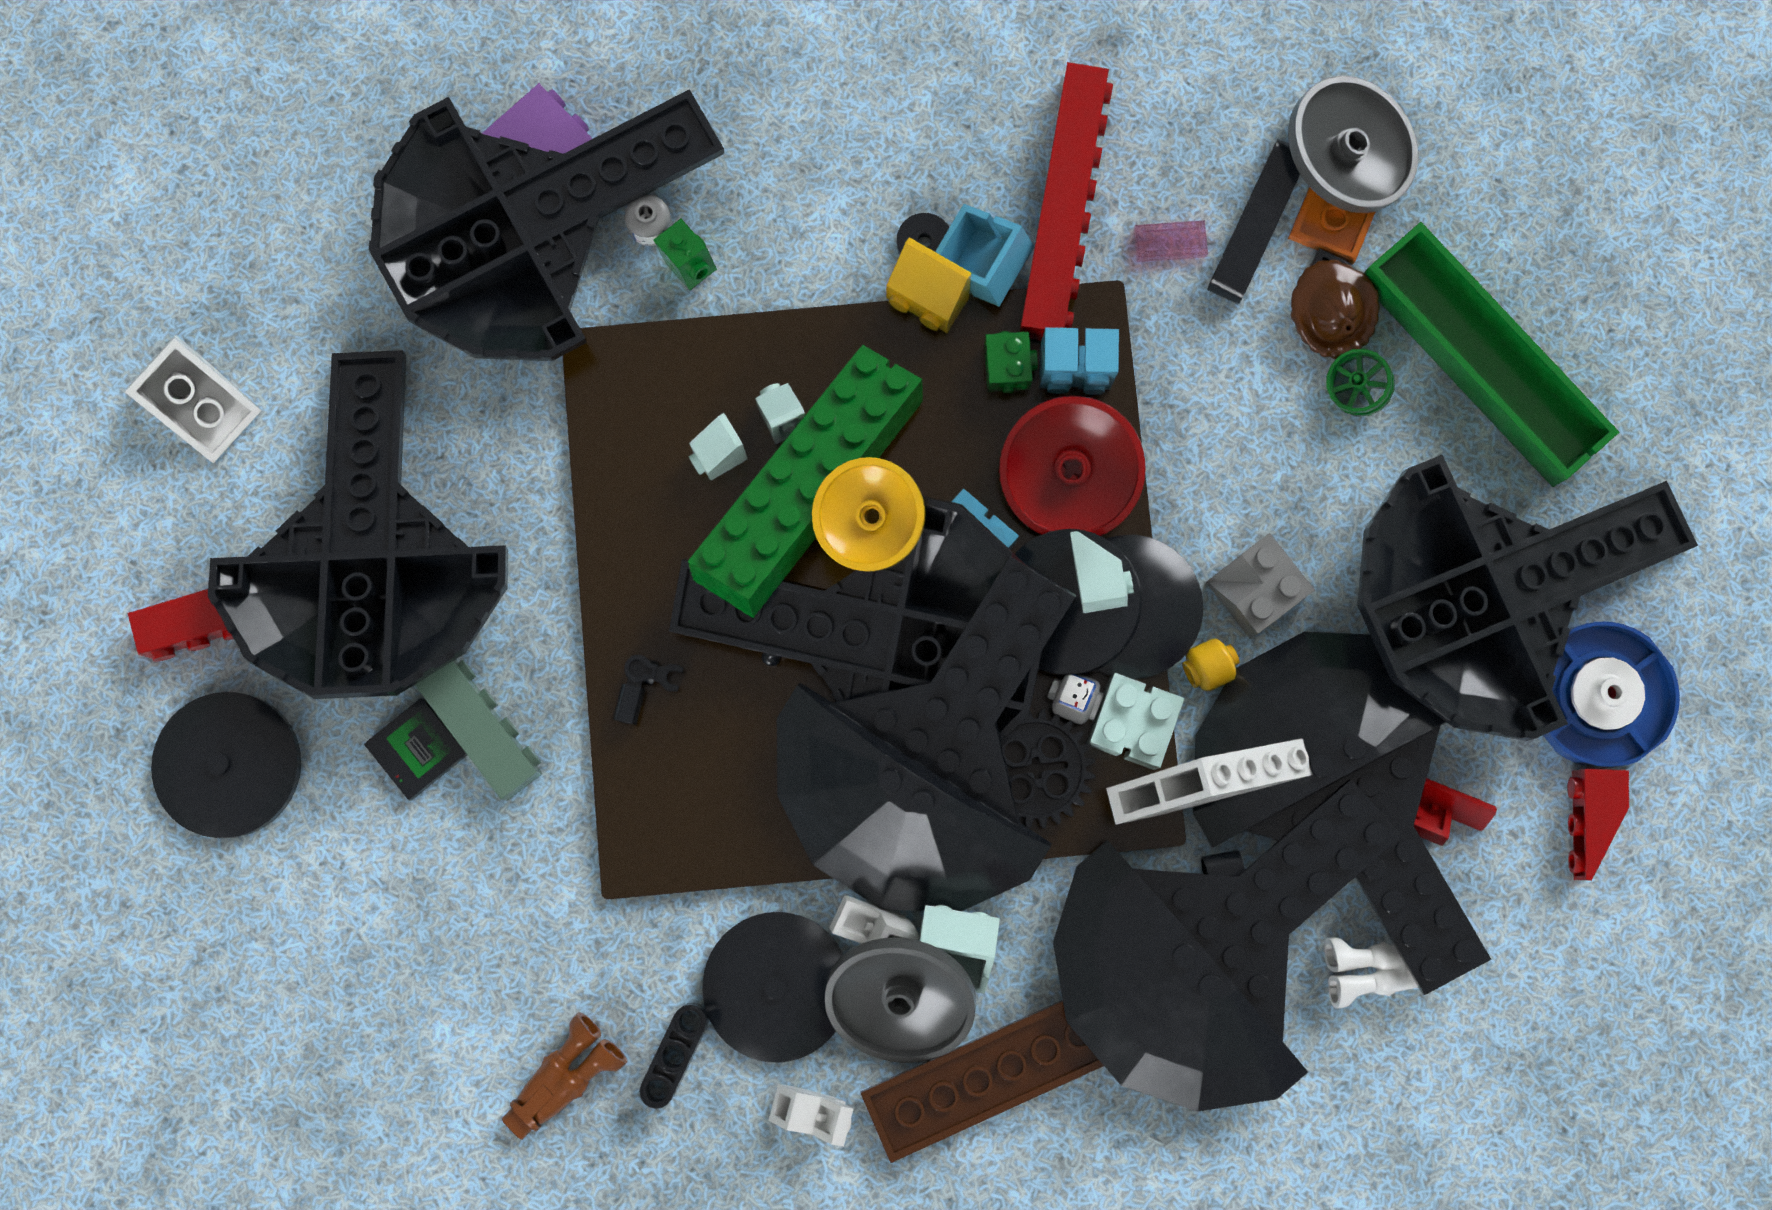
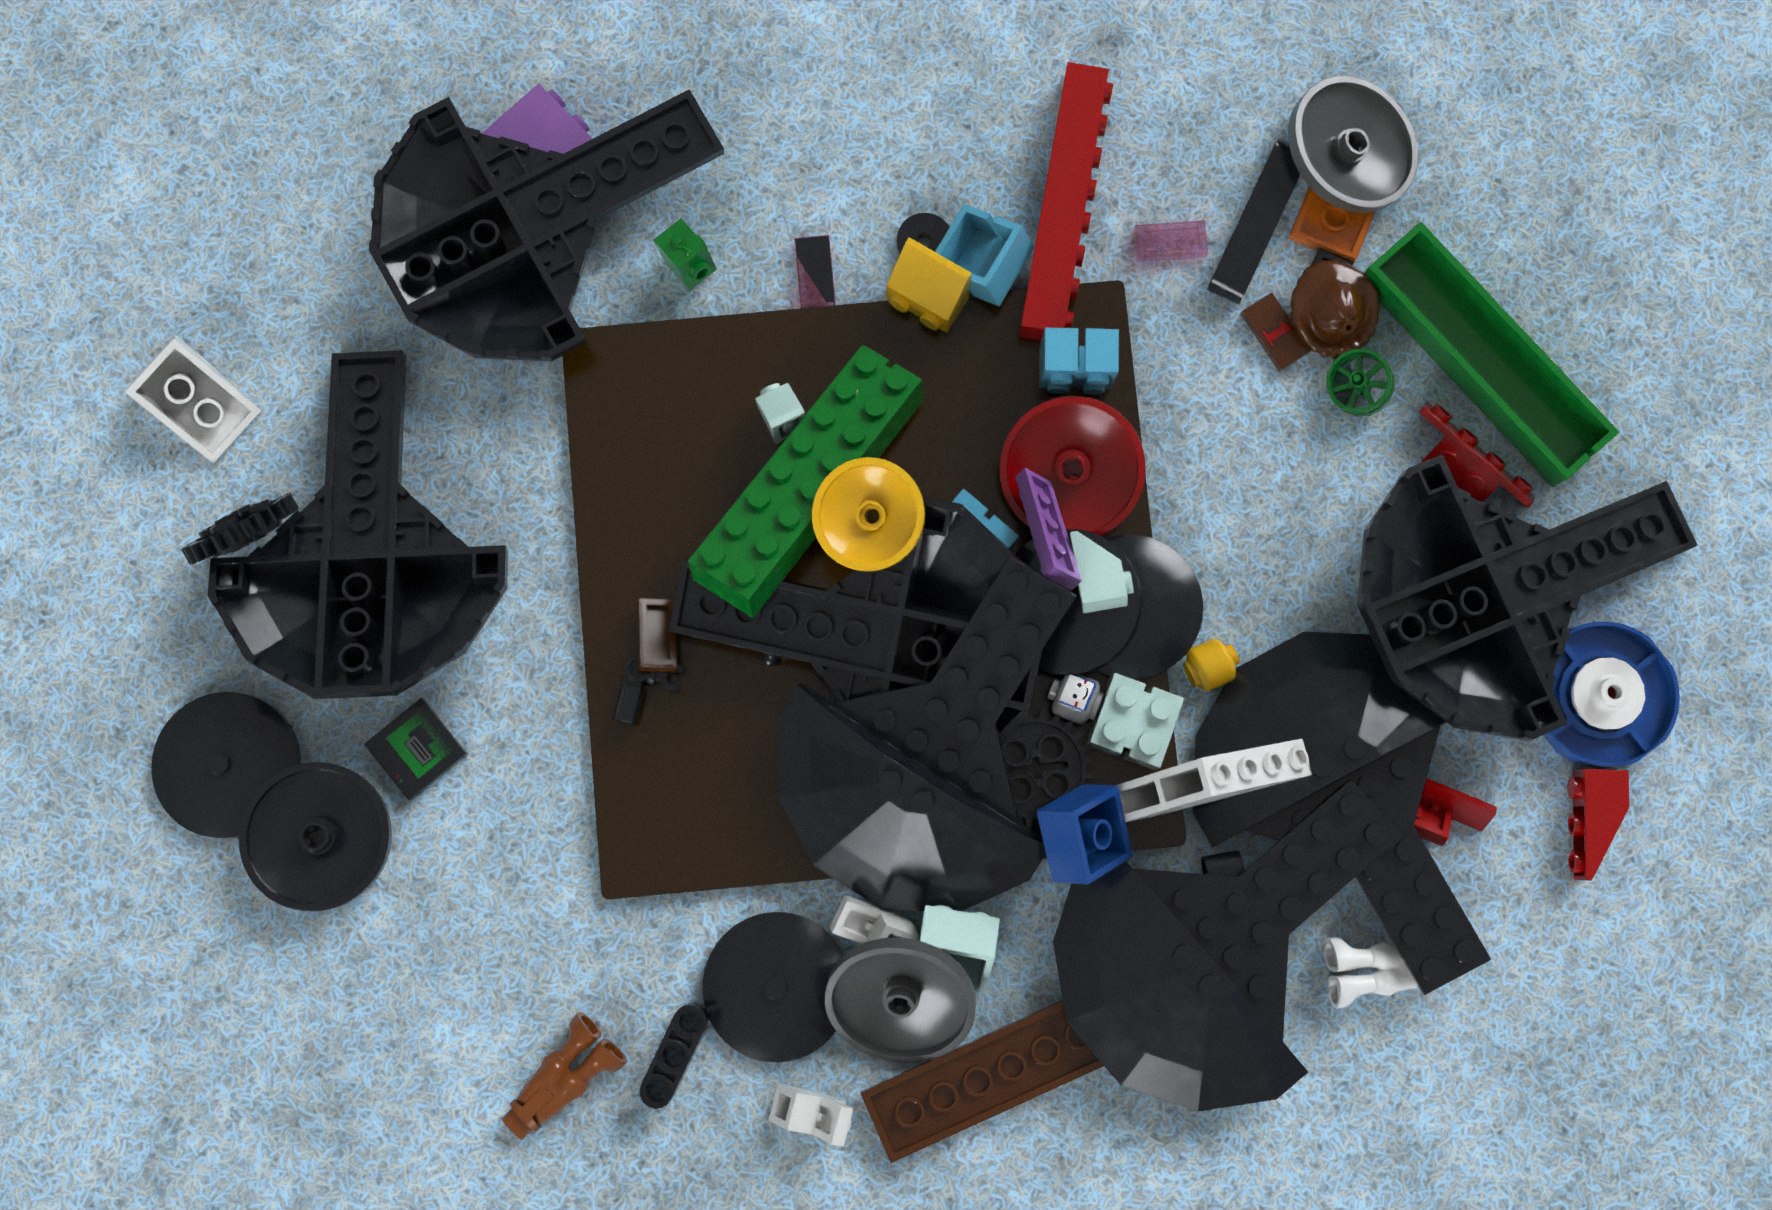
red brick [127,589,234,662] -> none
sand green brick [415,660,542,801] -> none
light grey head [624,194,673,246] -> none
light aqua slope [688,413,748,480] -> none
green head [984,331,1038,393] -> none
light grey slope [1206,533,1315,639] -> none
none -> black gear [181,493,299,565]
none -> black dish [239,762,392,911]
none -> tile [637,598,677,672]
none -> black tile [794,235,836,308]
none -> medium lavender plate [1015,468,1082,590]
none -> blue brick [1036,784,1133,885]
none -> reddish brown tile [1241,293,1311,372]
none -> red bracket [1419,402,1535,508]

